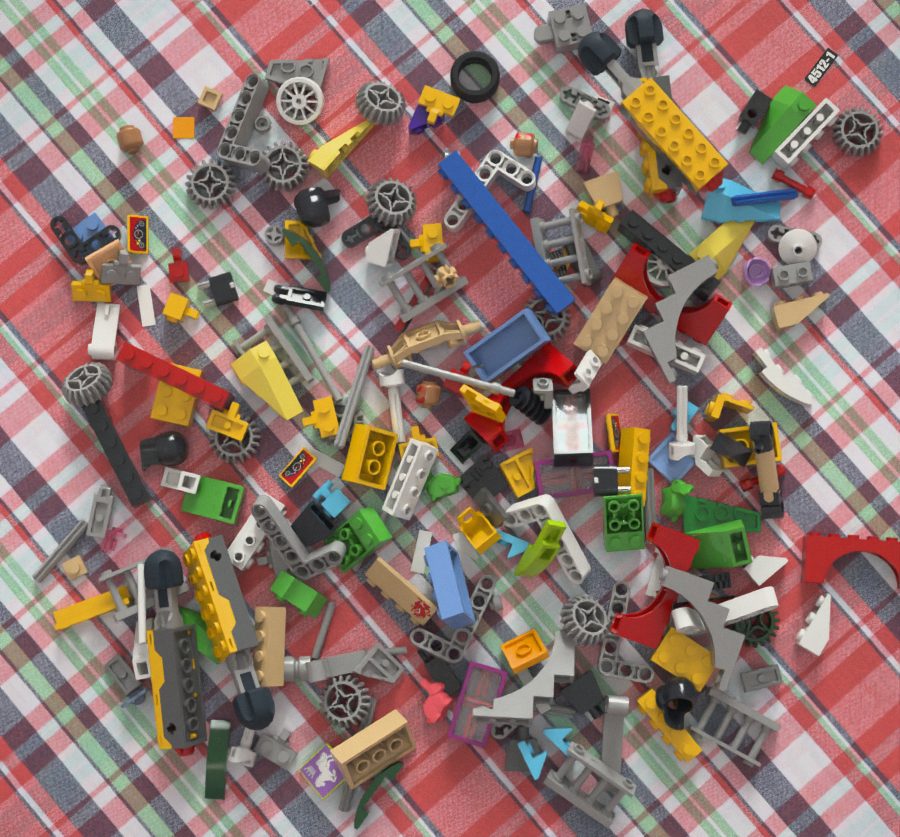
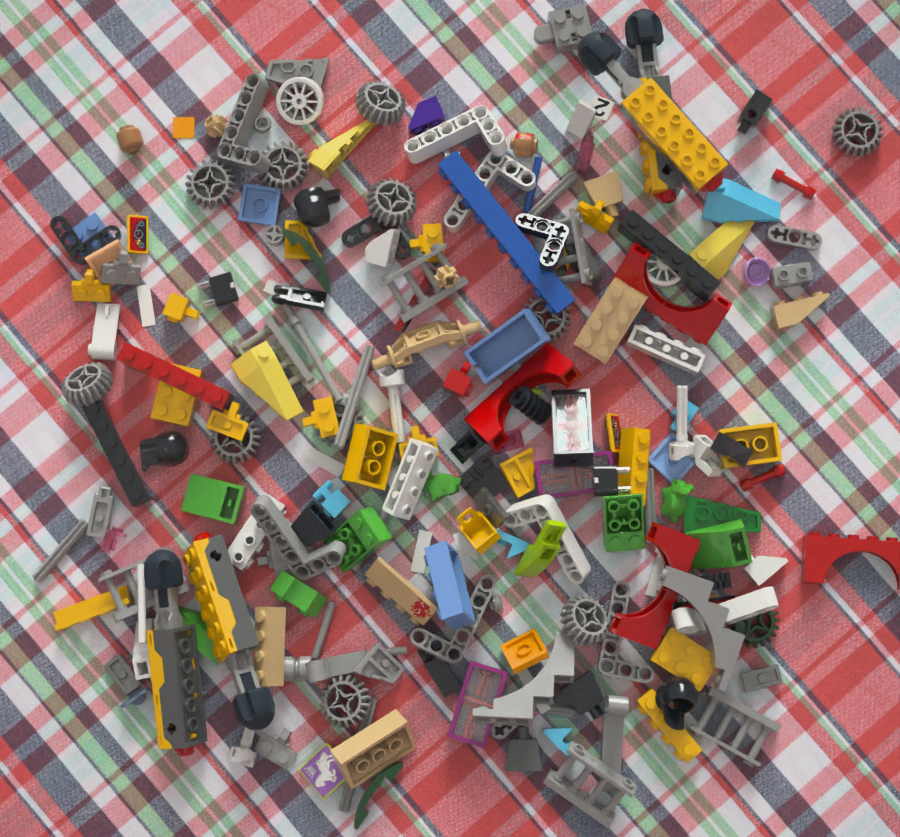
tan plate [62,555,89,581] -> none
white slope [161,467,201,494] -> none
red plate [168,248,190,283] -> none
tan plate [197,86,223,112] -> none
dark green slope [205,719,231,800] -> none
slope [279,447,318,488] -> none
light grey bar [401,359,515,397] -> none
medium nougat head [416,381,441,409] -> none
yellow hinge [418,85,460,125] -> none
coral animal [420,678,455,724] -> none
black tyre [450,51,500,103] -> none
yellow wing [460,385,506,423] -> none
medium azure slope [517,739,547,780] -> none
light grey bracket [533,378,553,409] -> none
light grey beam [560,86,610,121] -> none
white bracket [568,350,602,394] -> none
light grey arch [642,255,719,385] -> none
yellow bracket [704,393,755,422] -> none
blue axle [731,188,798,207] -> none
bright green wedge [749,85,816,165] -> none
piece [749,421,784,519] -> none
white slope [752,347,815,407] -> none
white brick [771,98,840,170] -> none
white dish [778,229,817,265] -> none
white slope [795,594,831,656] -> none
black sticker [804,48,838,87] -> none
none -> tan gear [204,114,227,138]
none -> medium blue plate [238,183,282,226]
none -> white beam [404,105,508,164]
none -> beam [515,213,569,272]
none -> light grey axle [522,171,578,224]

